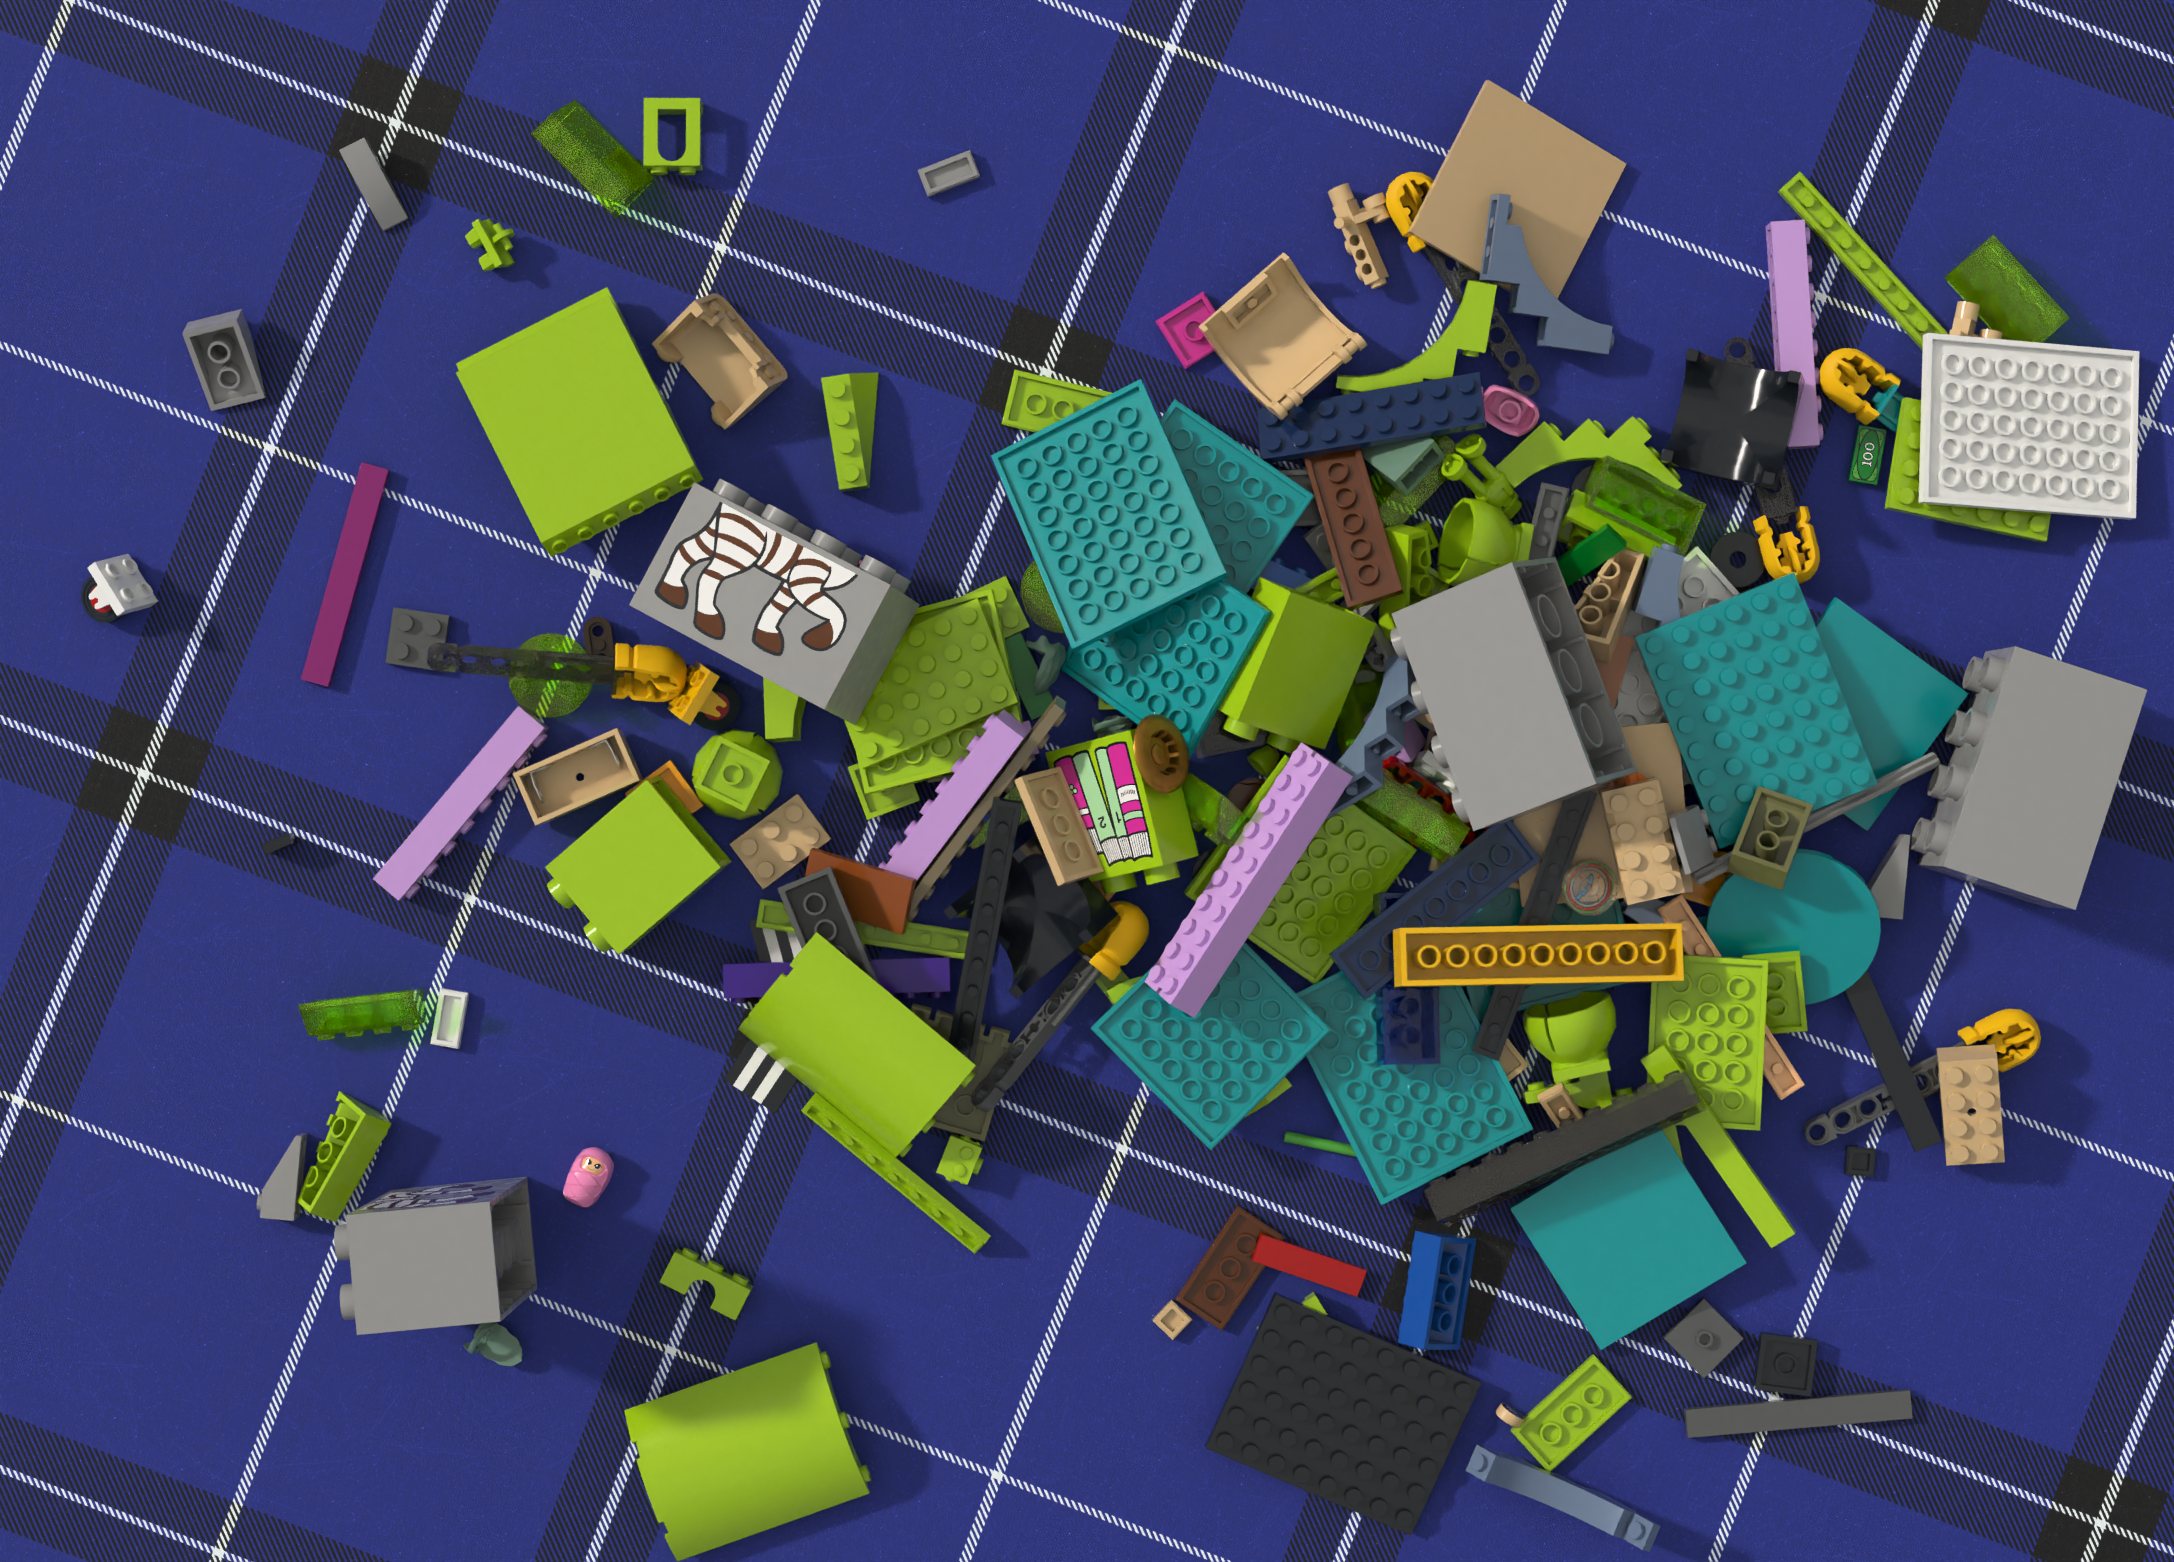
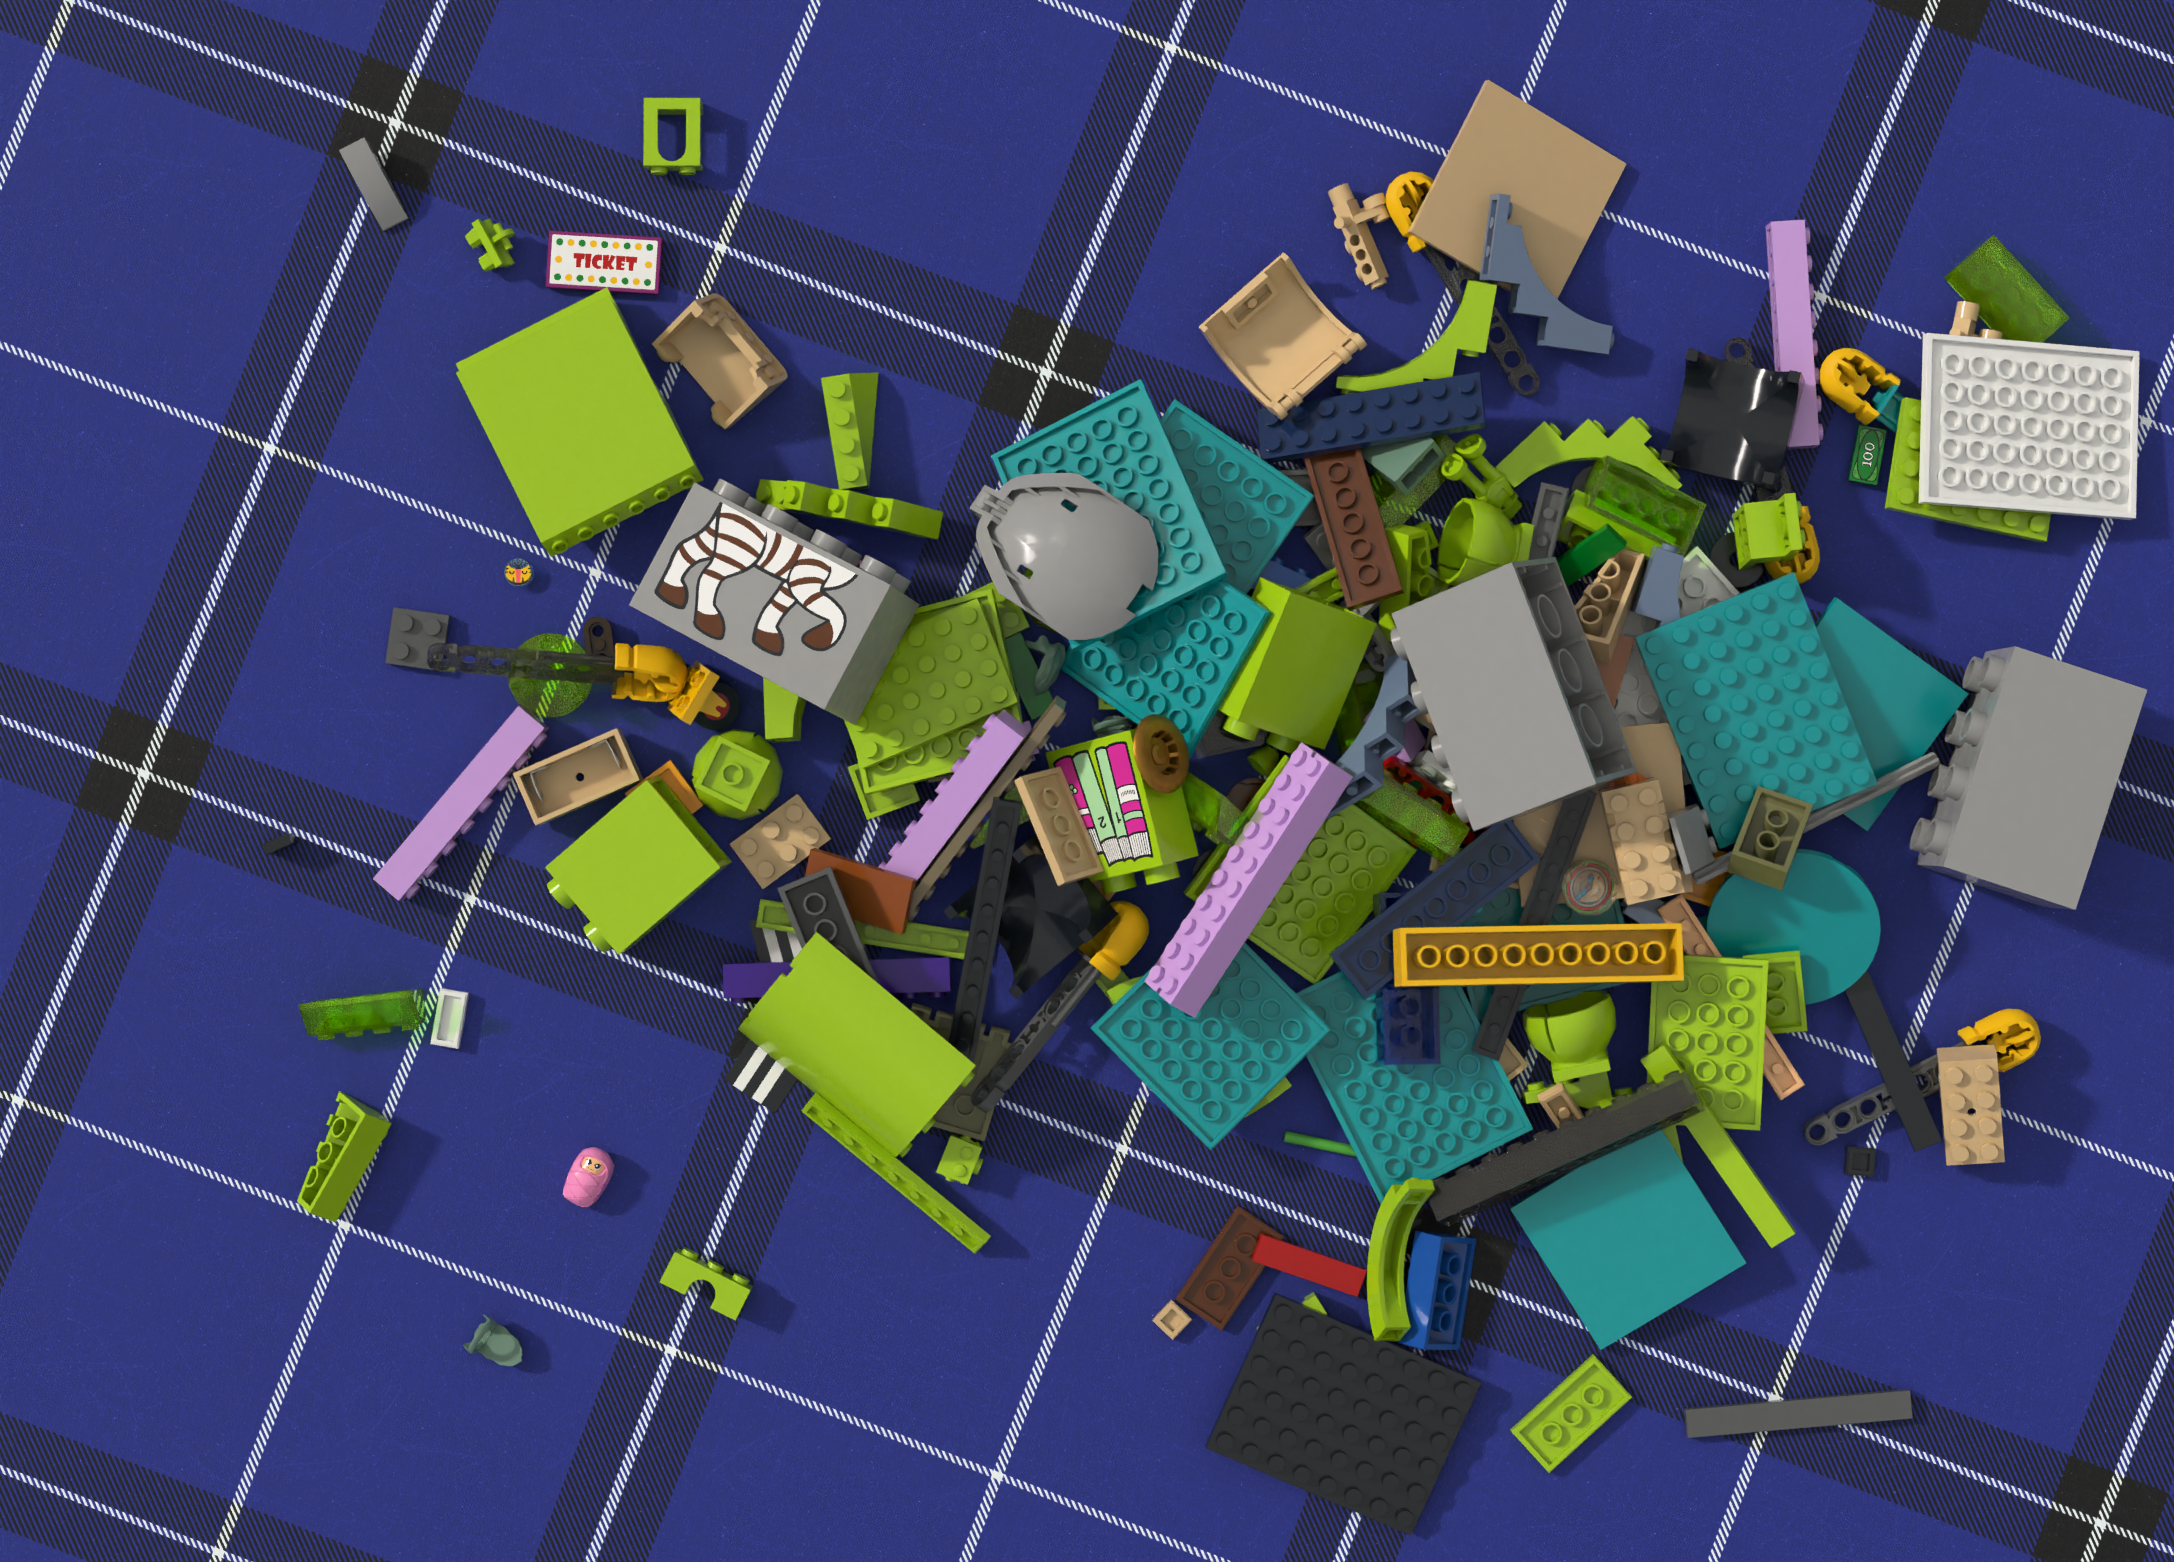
white plate [81,554,158,623] -> none
light grey slope [182,309,266,411] -> none
light grey slope [257,1133,308,1221] -> none
magenta tile [301,462,390,687] -> none
light grey brick [334,1177,537,1335] -> none
clear neon green slope [531,100,655,219] -> none
lime panel [624,1342,871,1562] -> none
light grey tile [918,150,980,198] -> none
lime tile [1002,370,1112,433] -> none
dark pink tile [1155,292,1216,370] -> none
sand blue arch [1466,1445,1660,1552] -> none
bright pink piece [1483,385,1540,437] -> none
tan tile [1496,1403,1525,1428] -> none
dark grey plate [1663,1297,1744,1378] -> none
black plate [1753,1332,1818,1397] -> none
lime tile [1778,172,1949,351] -> none
light grey slope [1867,834,1910,919] -> none
none -> tile [504,558,534,587]
none -> tile [546,231,663,295]
none -> lime arch [756,479,943,540]
none -> light grey windscreen [969,473,1158,640]
none -> lime arch [1367,1178,1435,1341]
none -> lime bracket [1732,493,1806,570]

